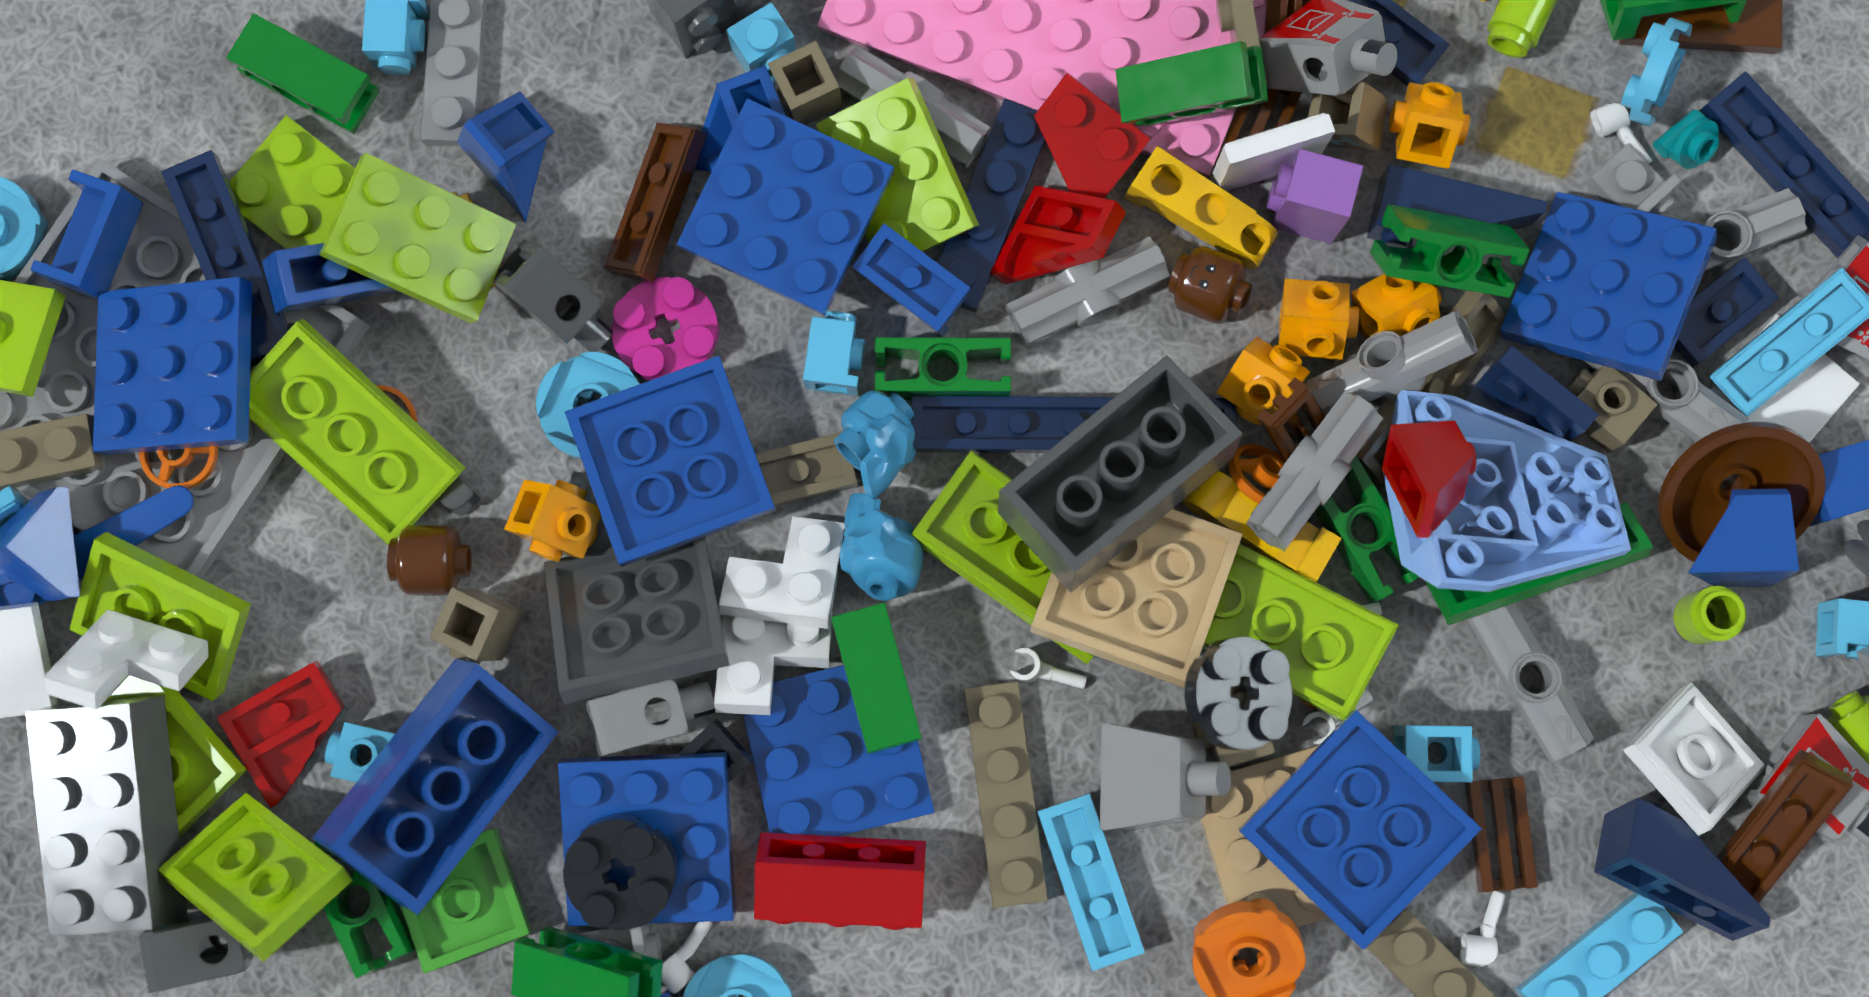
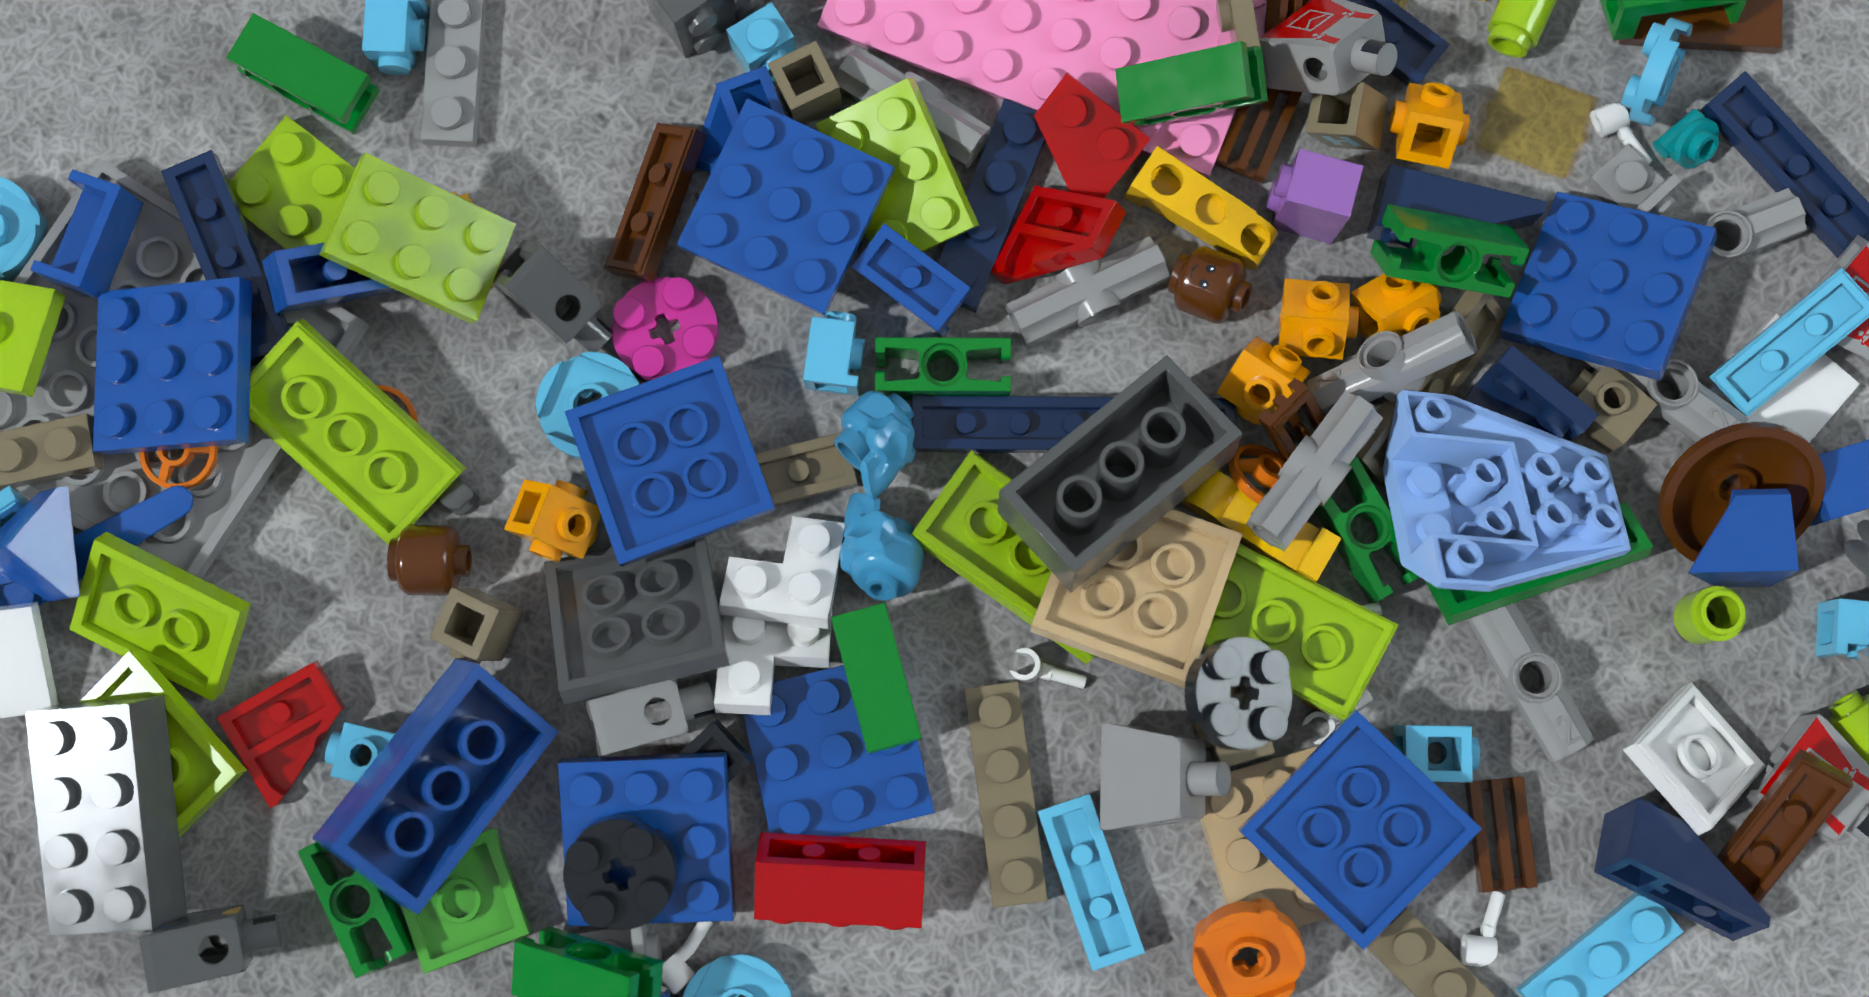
white plate [43,609,209,710] -> none
lime plate [158,793,352,962] -> none
blue slope [457,91,554,222] -> none
white tile [1210,113,1335,191] -> none
red slope [1382,420,1476,538] -> none
dark blue plate [1675,257,1780,368] -> none

